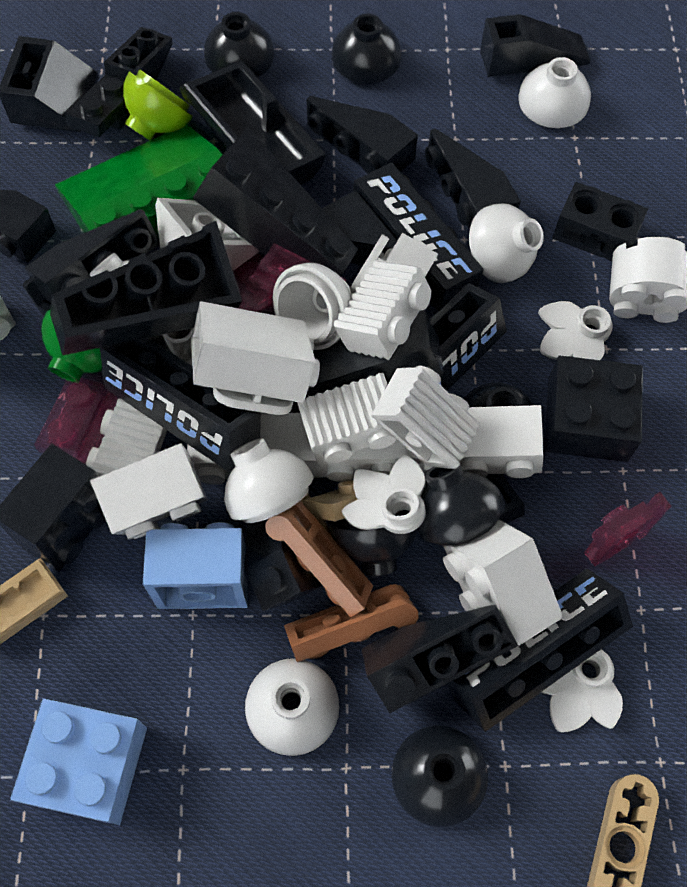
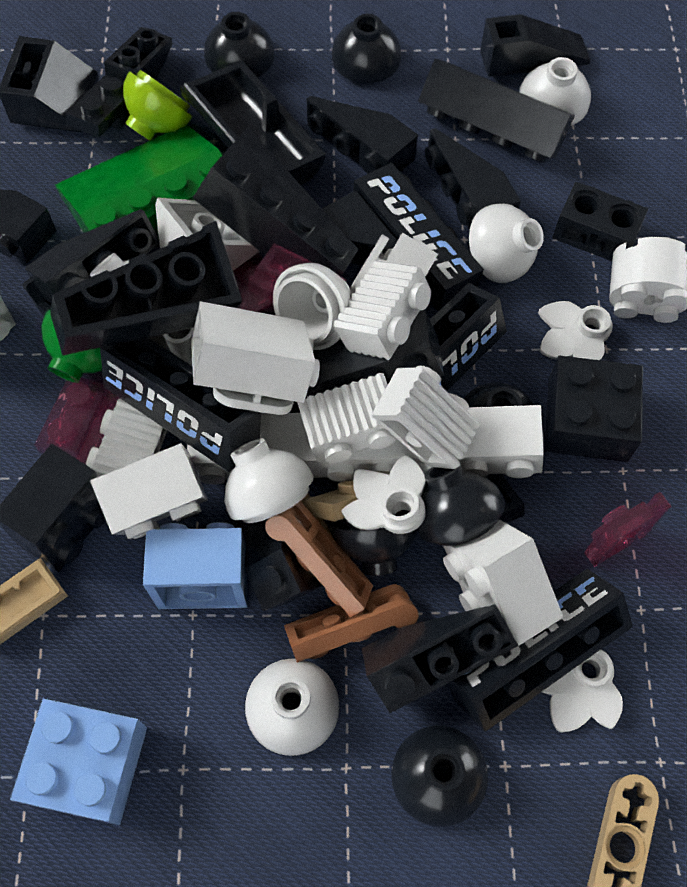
none -> black brick [418,58,575,162]

